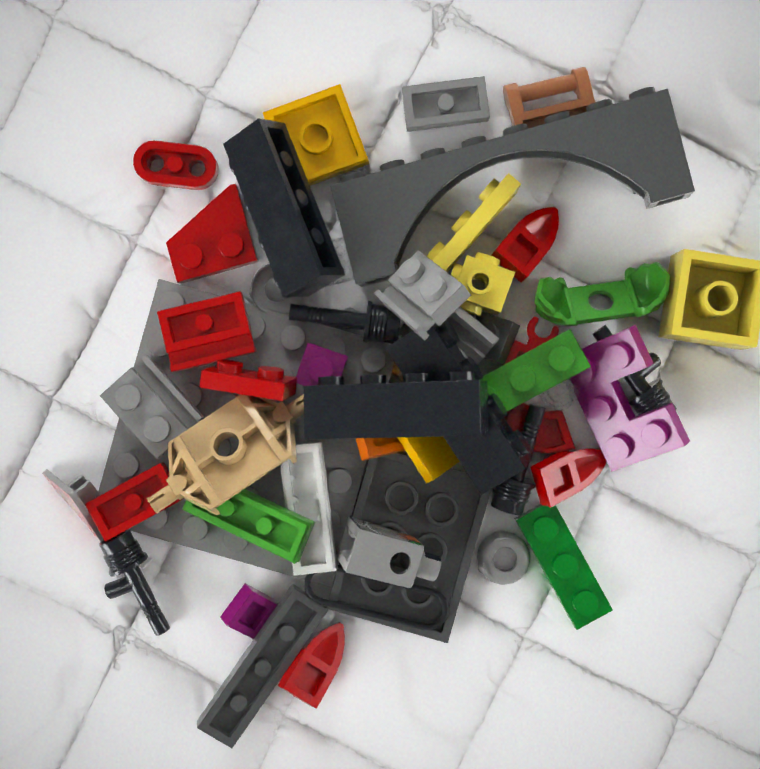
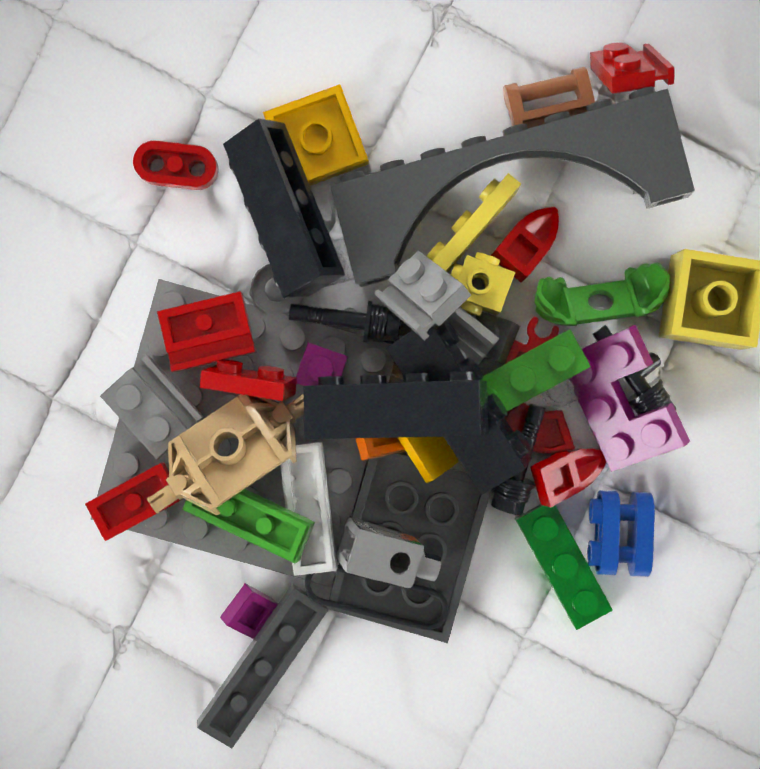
light grey piece [42,469,104,542] -> none
black piece [99,529,170,636] -> none
red wing [166,183,259,284] -> none
red plate [278,622,345,709] -> none
light grey plate [402,76,490,132] -> none
light grey piece [477,530,530,585] -> none
none -> blue brick [587,490,655,577]
none -> red plate [590,43,675,94]

